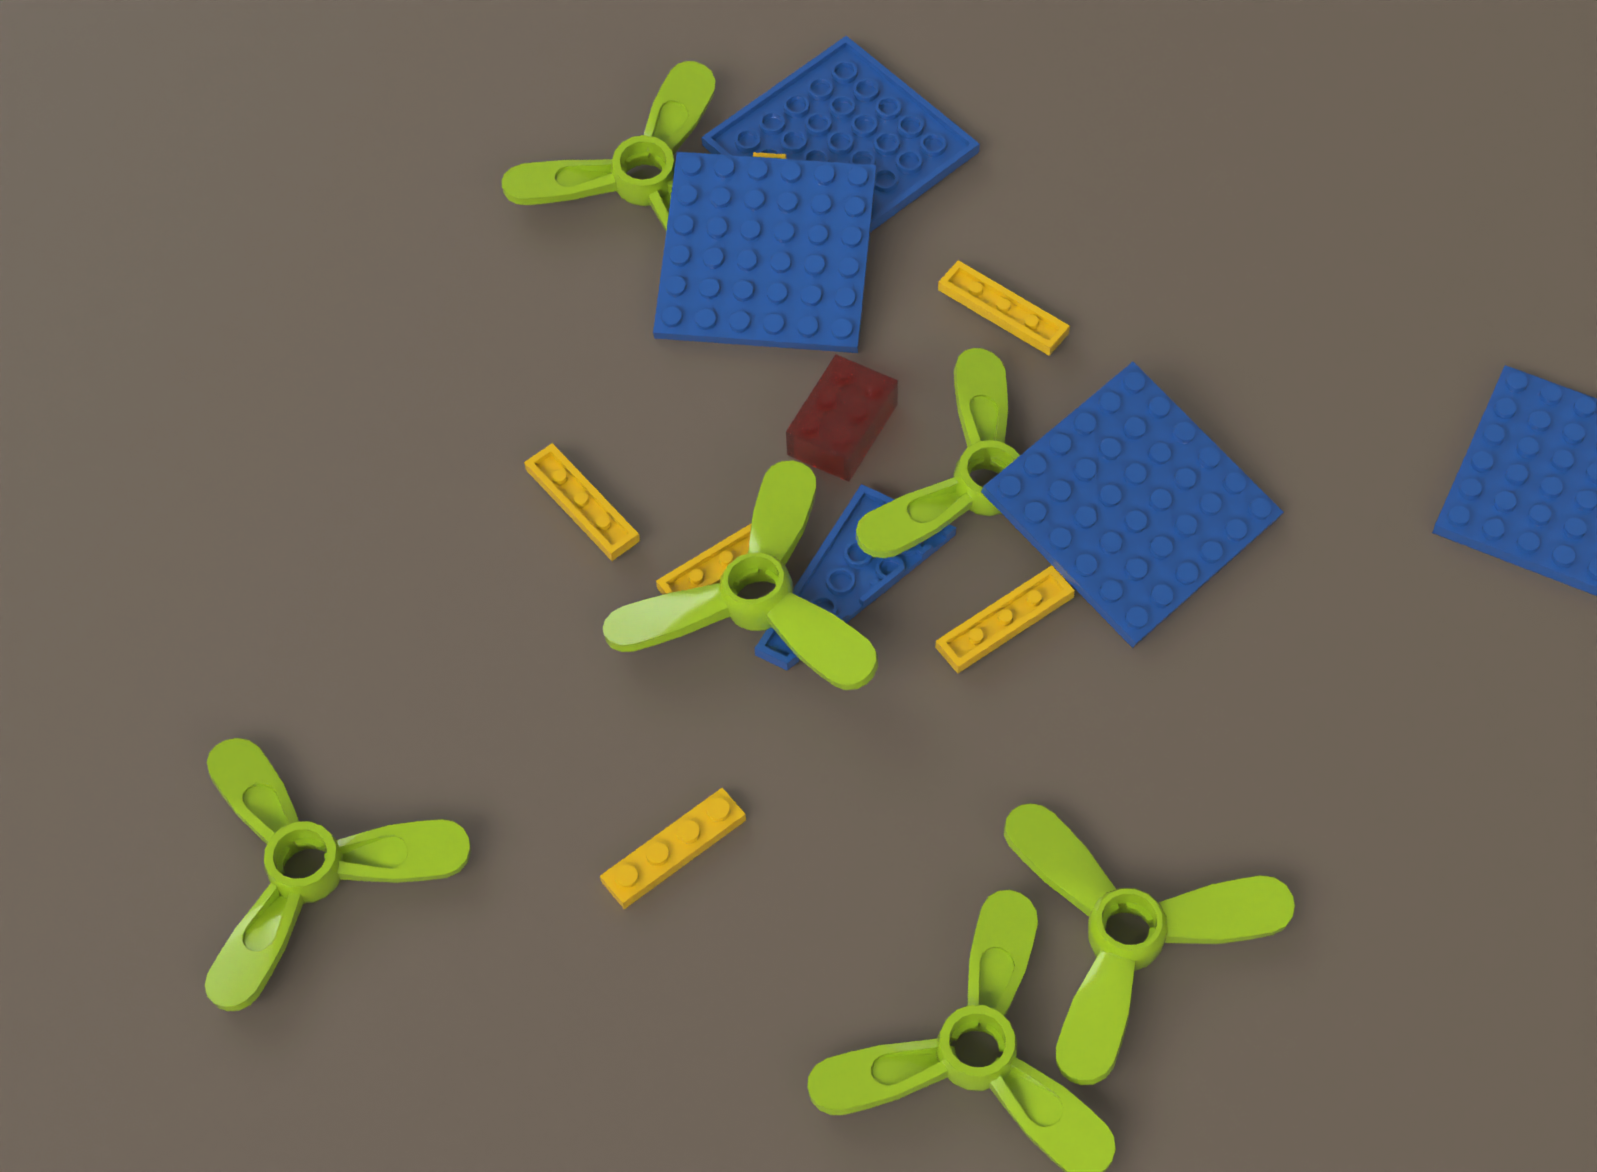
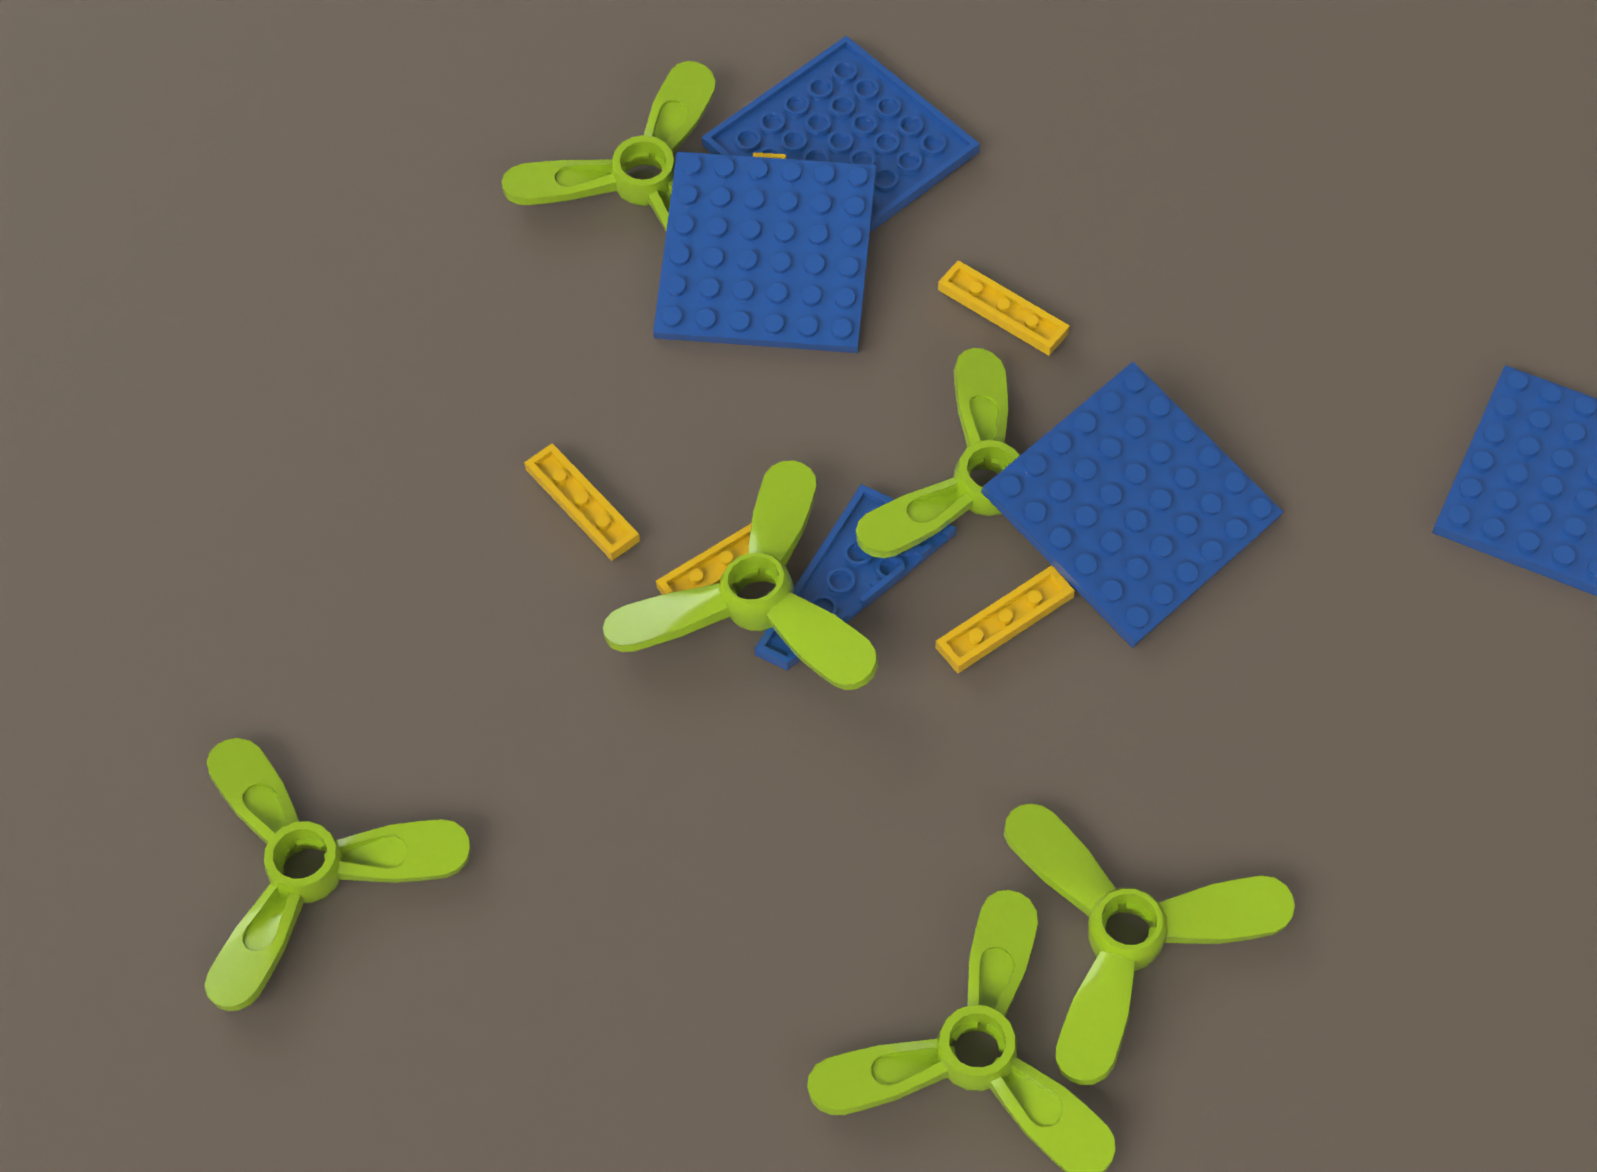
yellow plate [600,788,746,909] -> none
clear red brick [786,354,898,482] -> none

